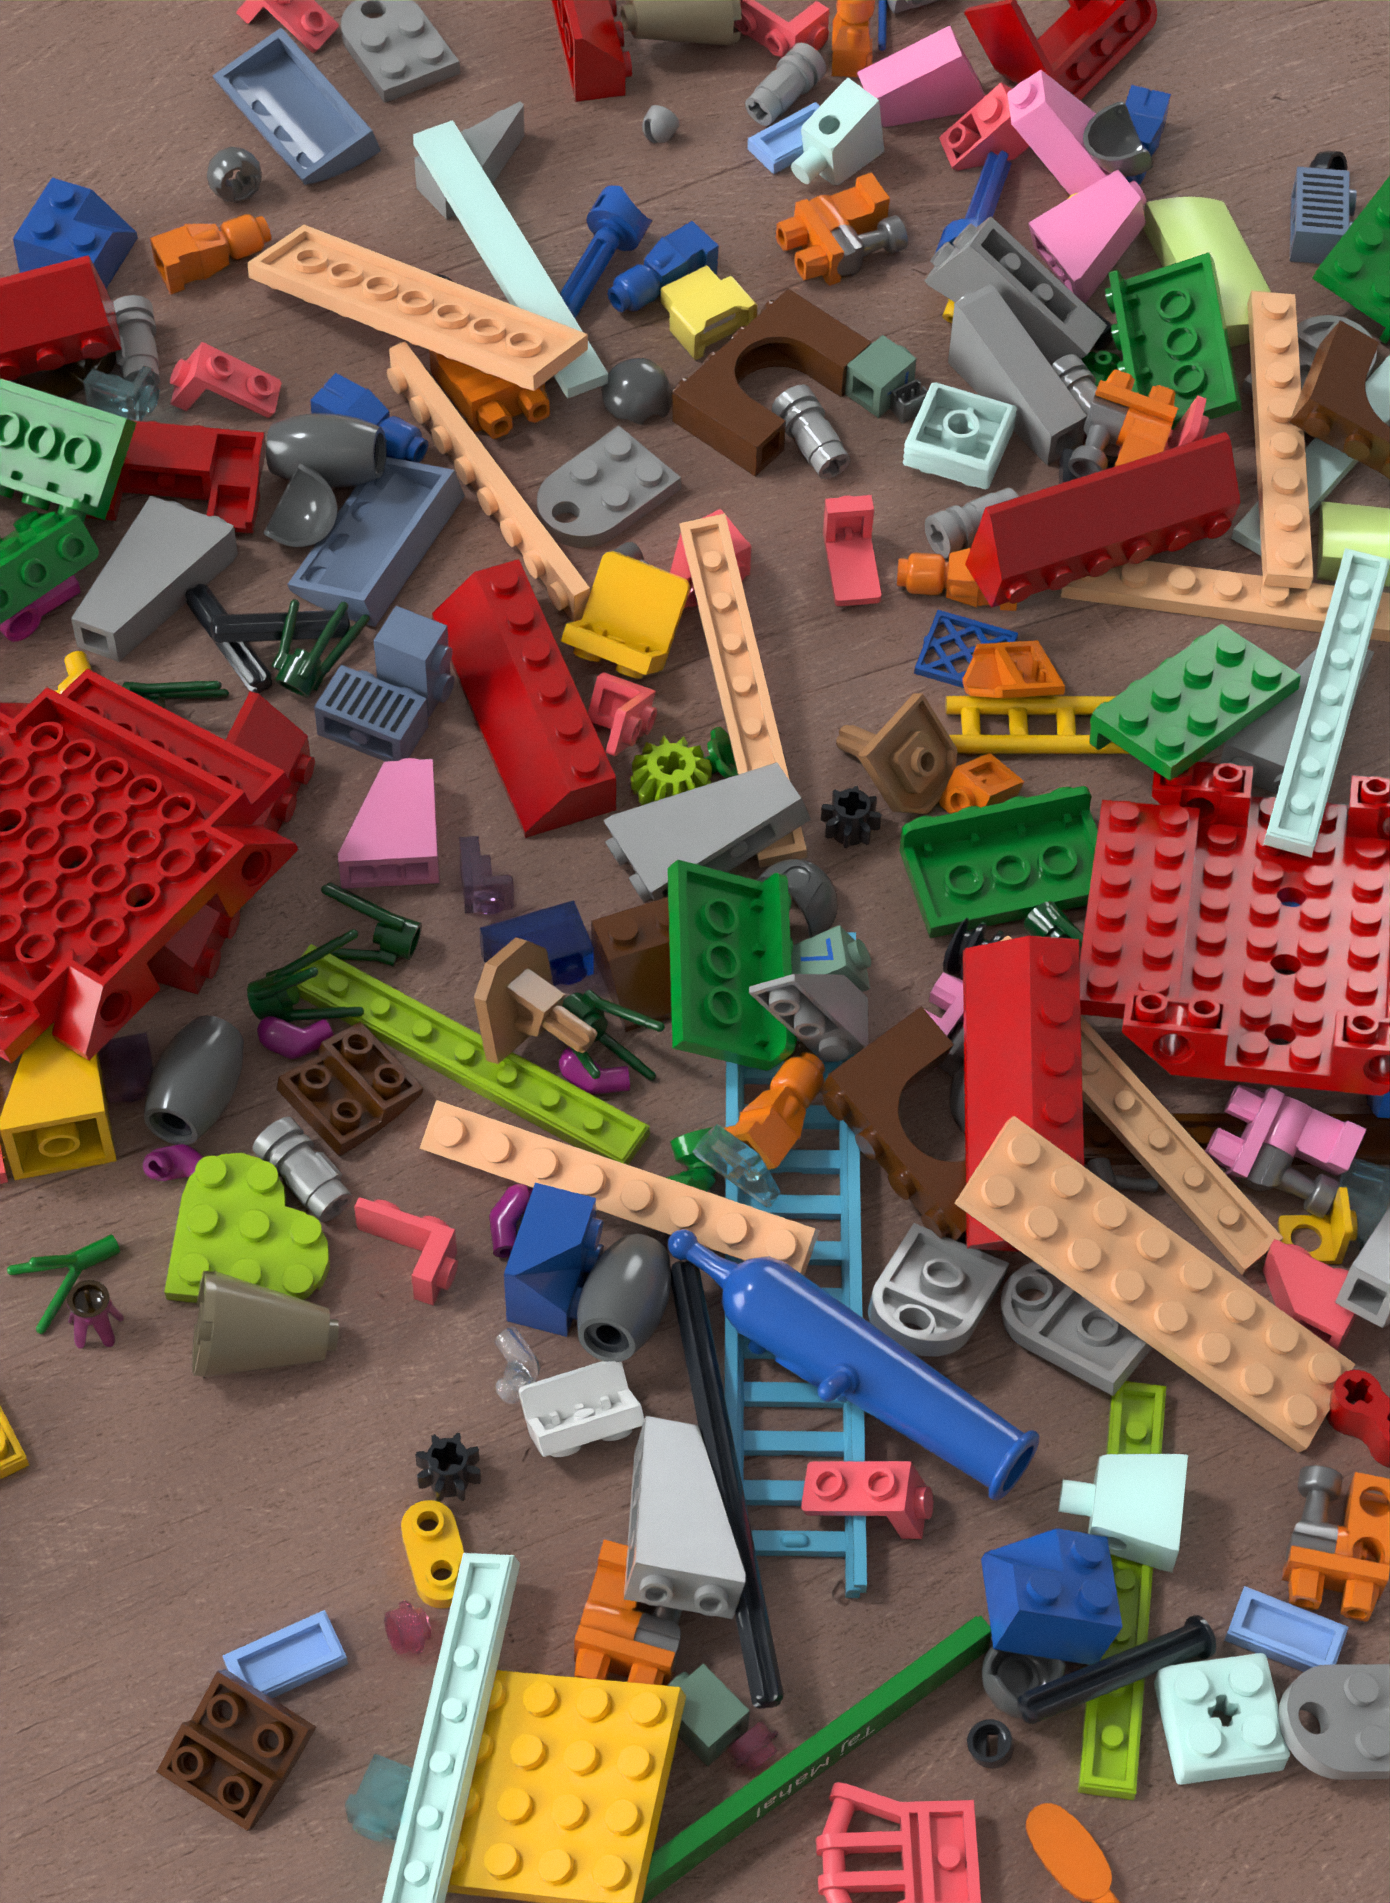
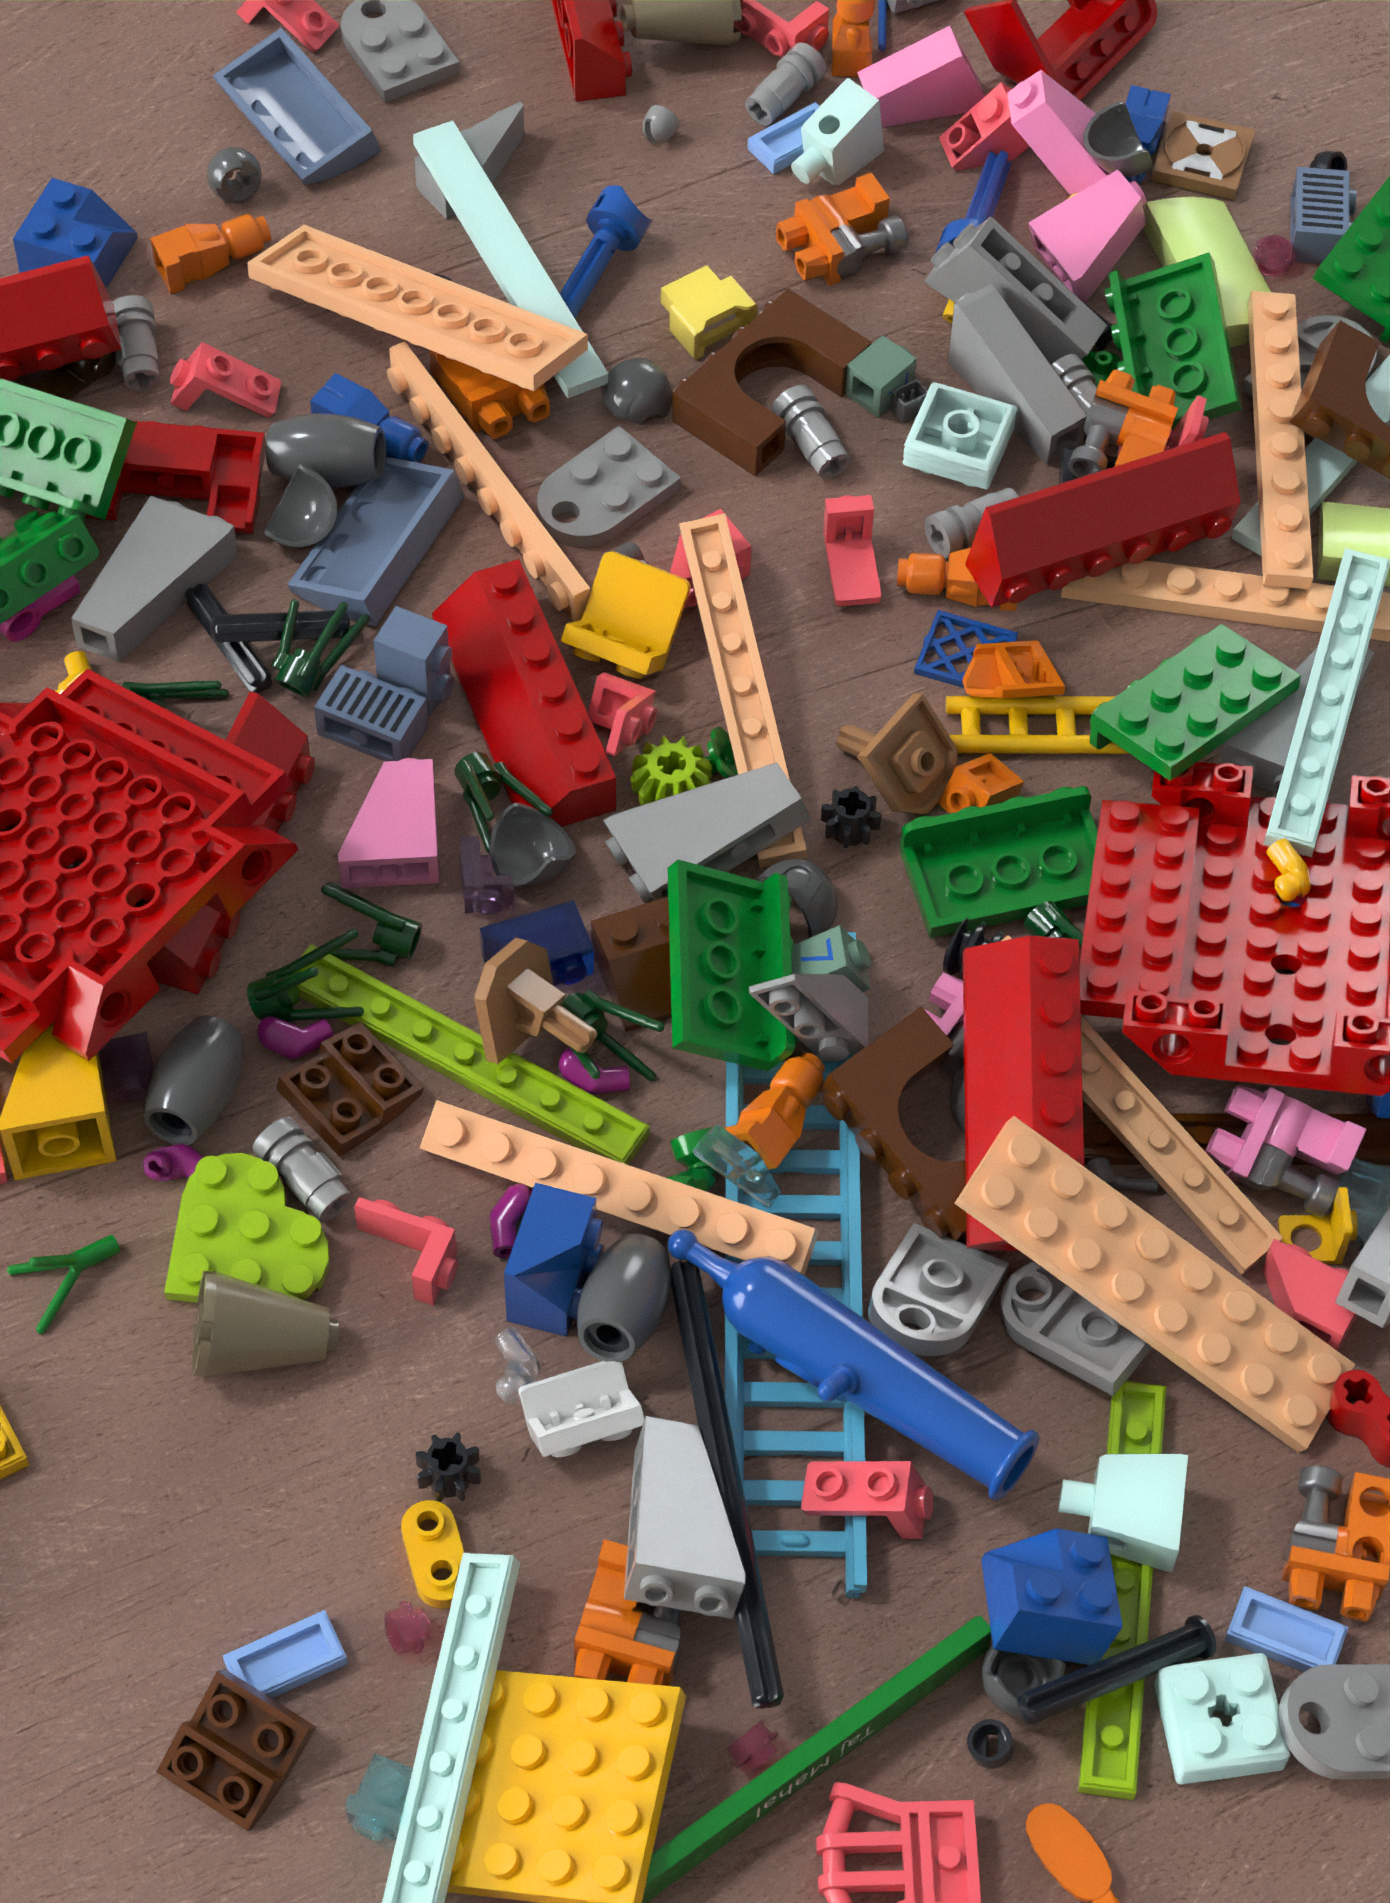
piece [67,1280,124,1348] -> none
clear light blue bracket [83,365,159,421] -> none
blue piece [607,221,719,312] -> none
sand green brick [668,1664,750,1767] -> none
none -> dark green plant [454,752,553,854]
none -> dark grey helmet [490,803,576,886]
none -> medium nougat piece [1151,111,1256,201]
none -> clear pink plate [1253,235,1296,276]
none -> yellow arm [1266,838,1311,901]

